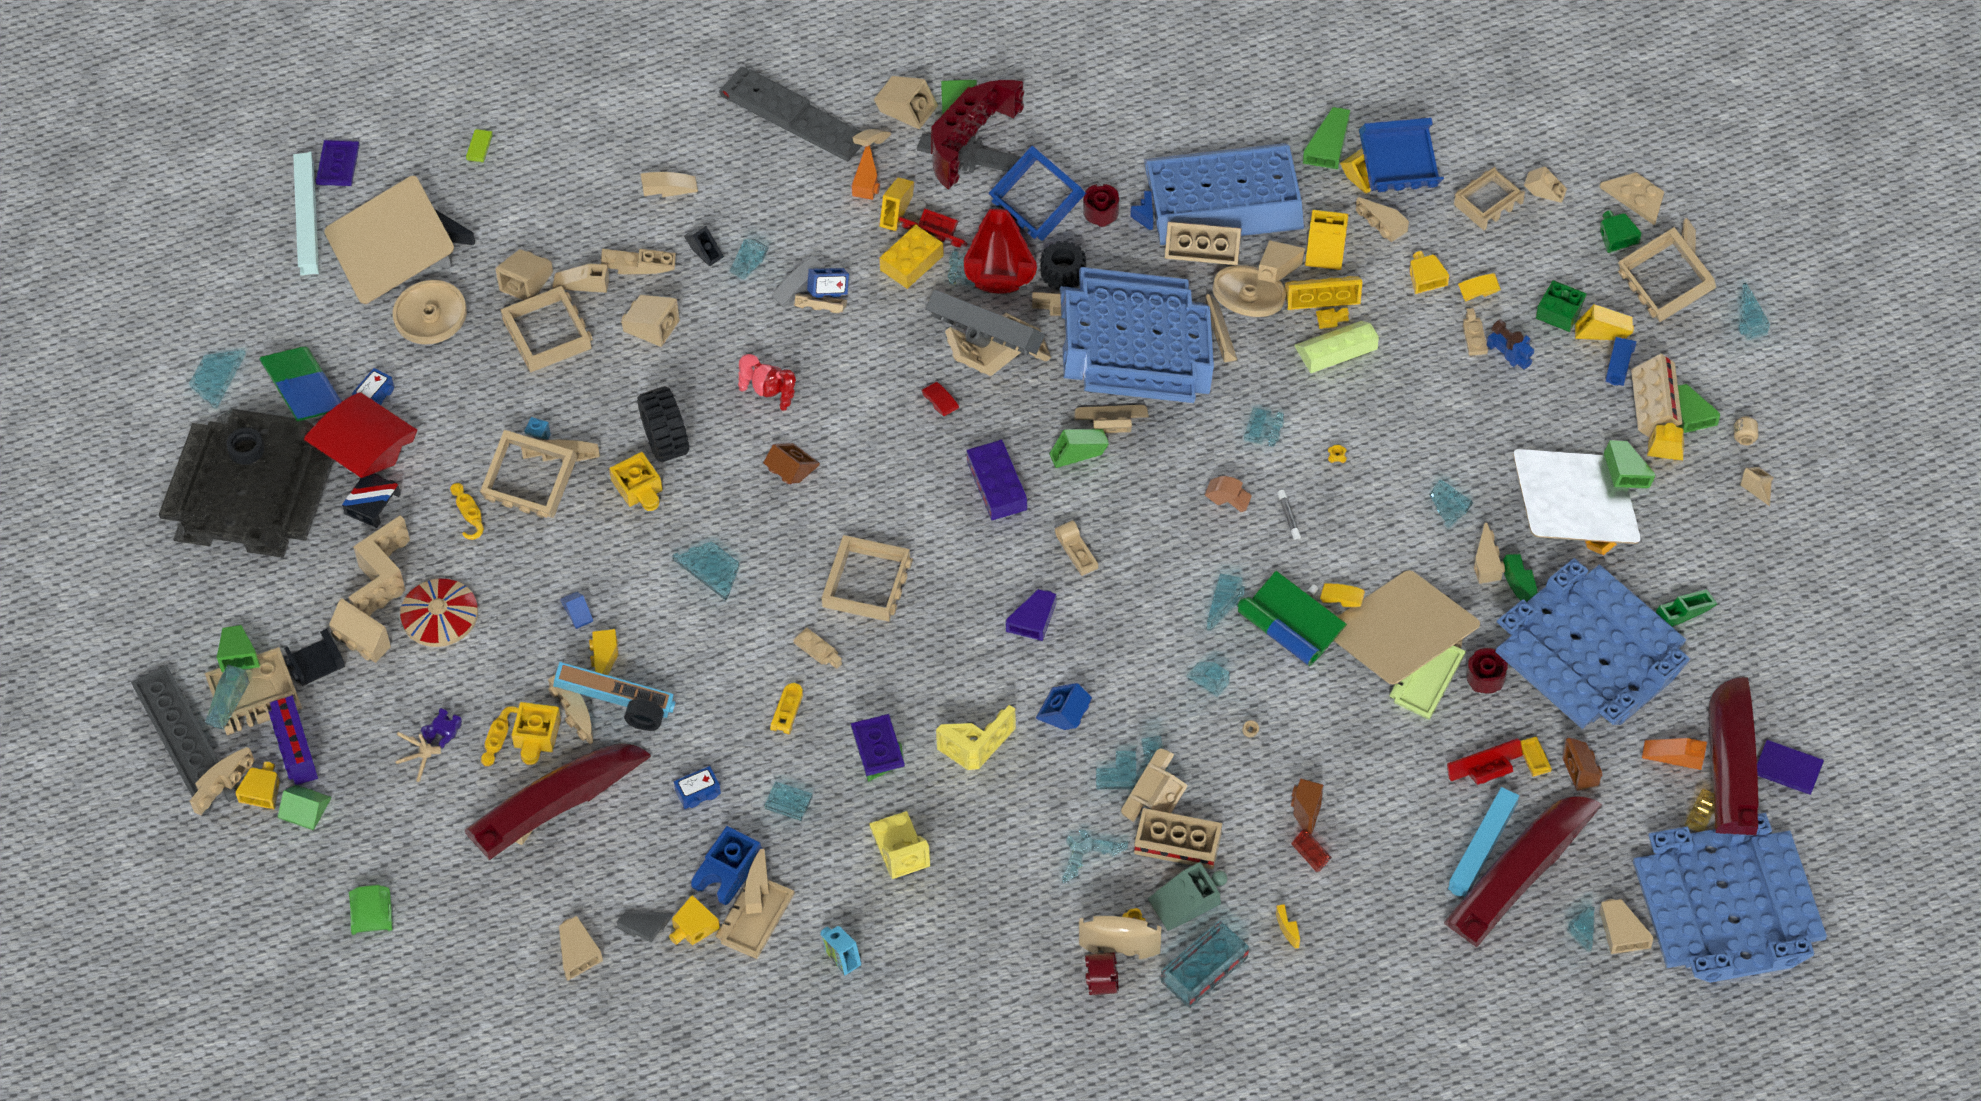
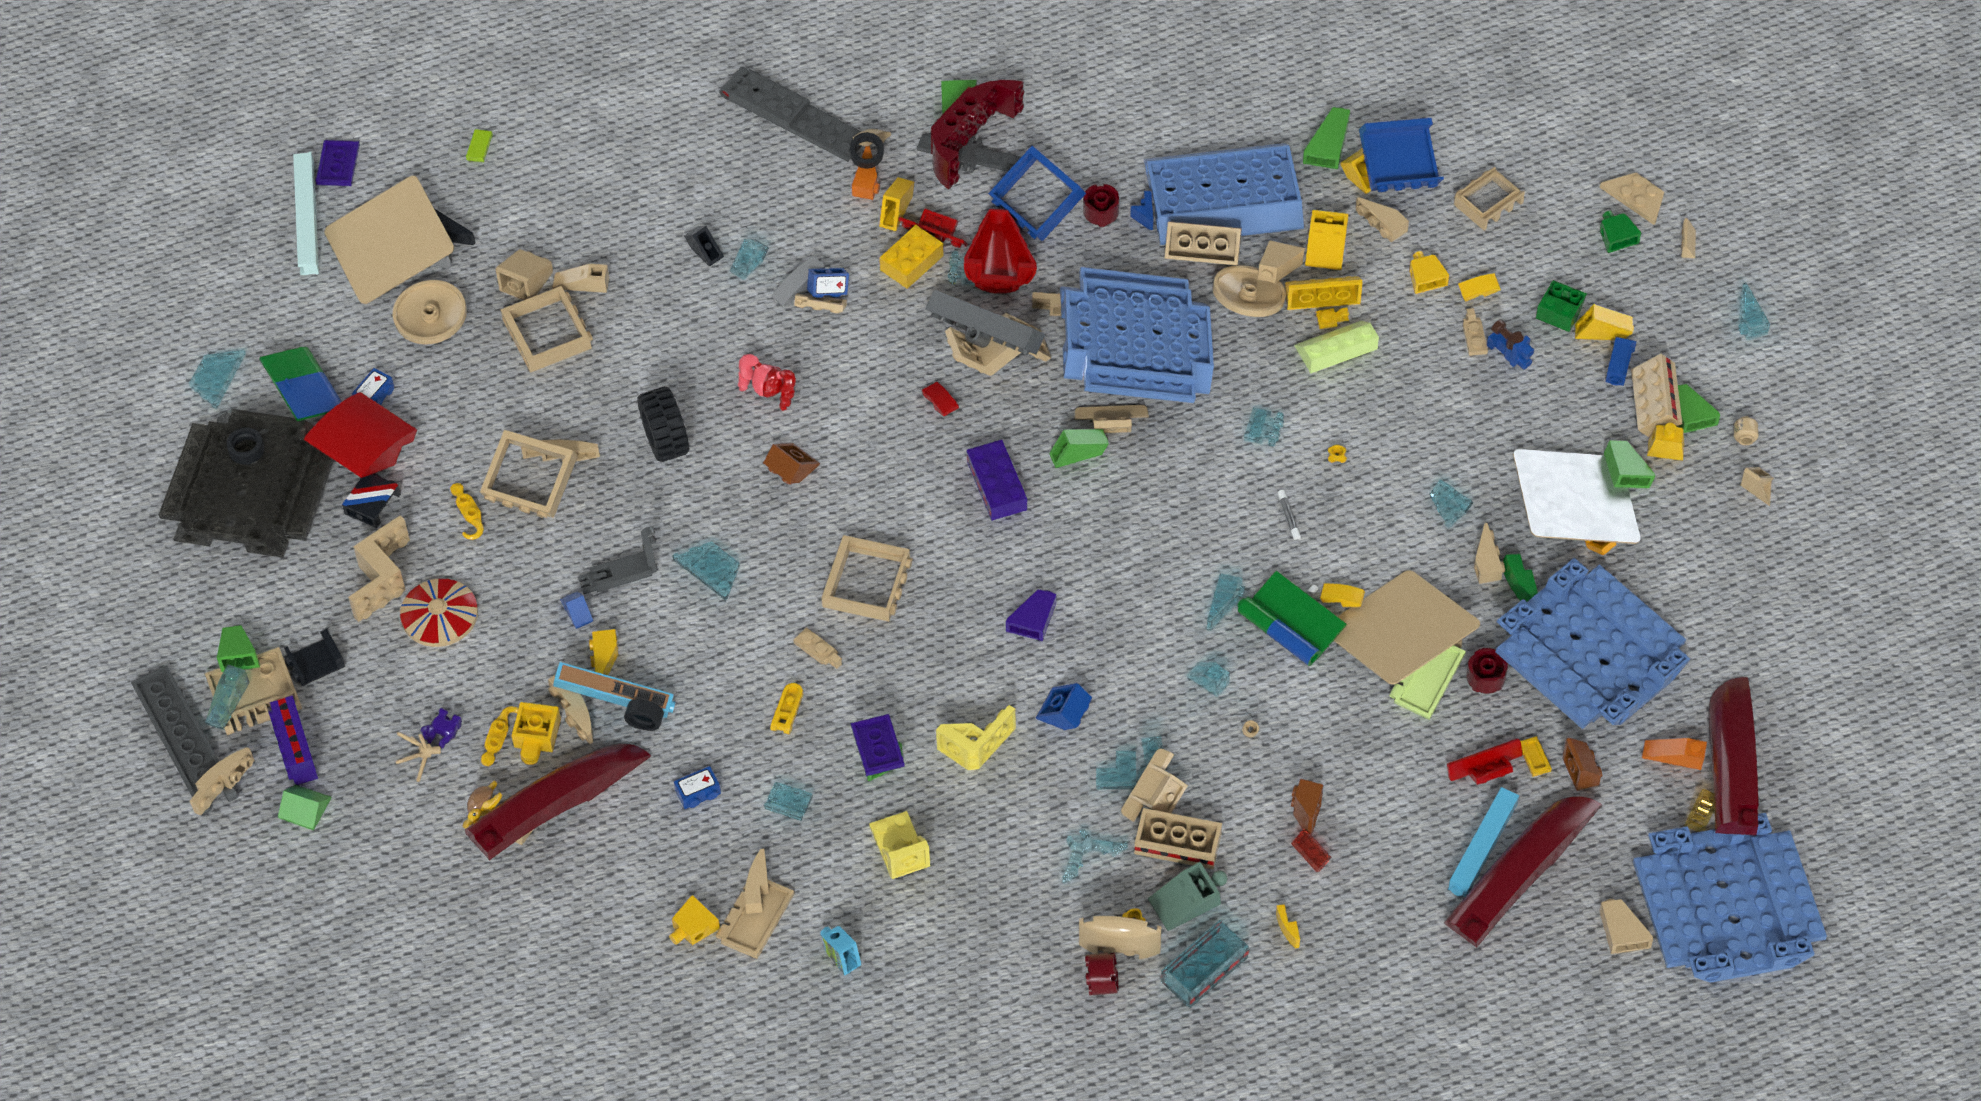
yellow torso [235,762,280,809] -> none
tan slope [329,598,391,663] -> none
bright green slope [349,885,392,935] -> none
dark azure bracket [524,417,551,440] -> none
tan slope [559,916,603,981] -> none
tan slope [601,249,676,274] -> none
yellow brick [609,452,662,511] -> none
dark grey slope [616,911,673,943] -> none
tan slope [621,295,680,347] -> none
tan slope [640,172,698,197] -> none
blue brick [691,826,762,905] -> none
tan slope [874,76,938,129] -> none
black tyre [1040,241,1086,290] -> none
tan plate [1055,520,1099,576] -> none
tan slope [1205,294,1237,362] -> none
nougat brick [1205,476,1252,512] -> none
tan slope [1524,166,1567,203] -> none
clear light blue slope [1567,906,1595,952] -> none
tan window [1618,227,1716,322] -> none
green slope [1655,589,1717,627] -> none
dark purple tile [1757,740,1824,795] -> none
none -> animal [462,780,502,829]
none -> dark grey hinge [578,526,657,594]
none -> black tyre [850,132,884,169]

